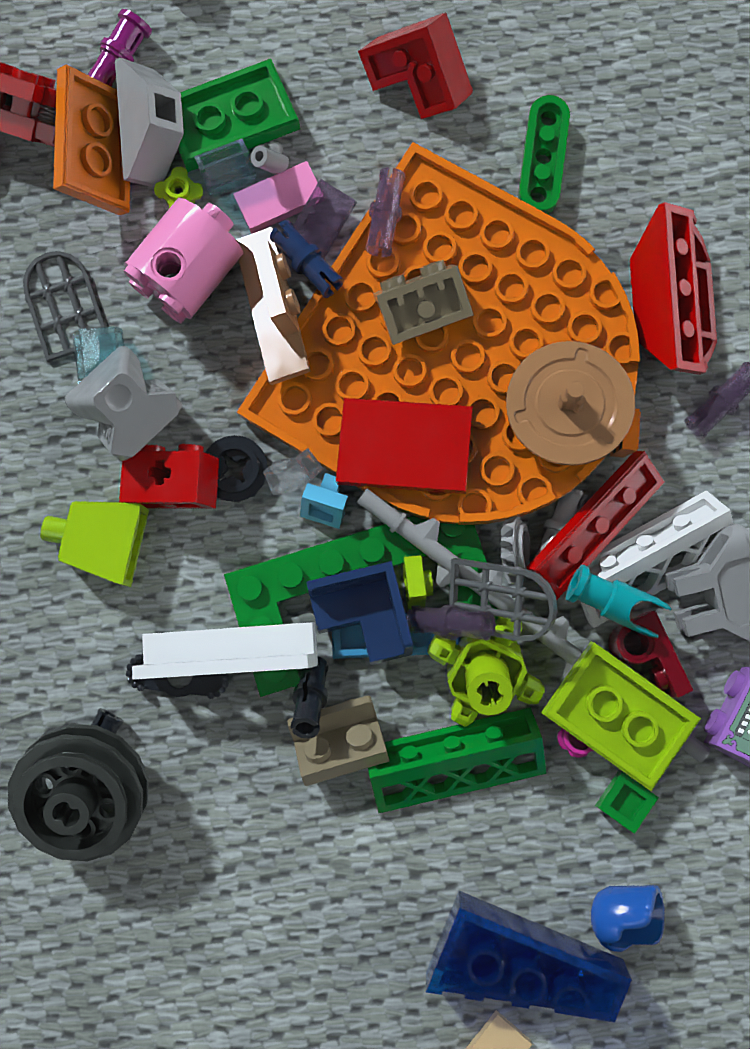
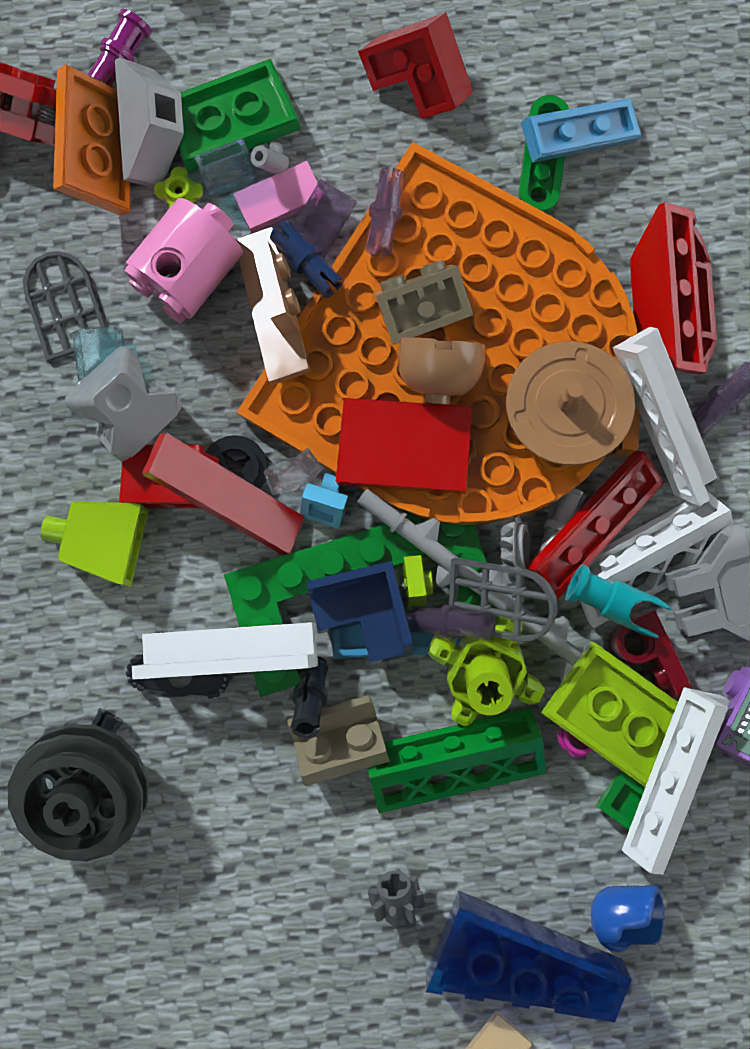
none -> tile [142,433,304,555]
none -> dark grey gear [368,869,425,929]
none -> medium nougat cylinder [398,338,485,404]
none -> dark azure tile [521,98,642,163]
none -> white fence [613,327,717,506]
none -> white fence [622,687,730,875]

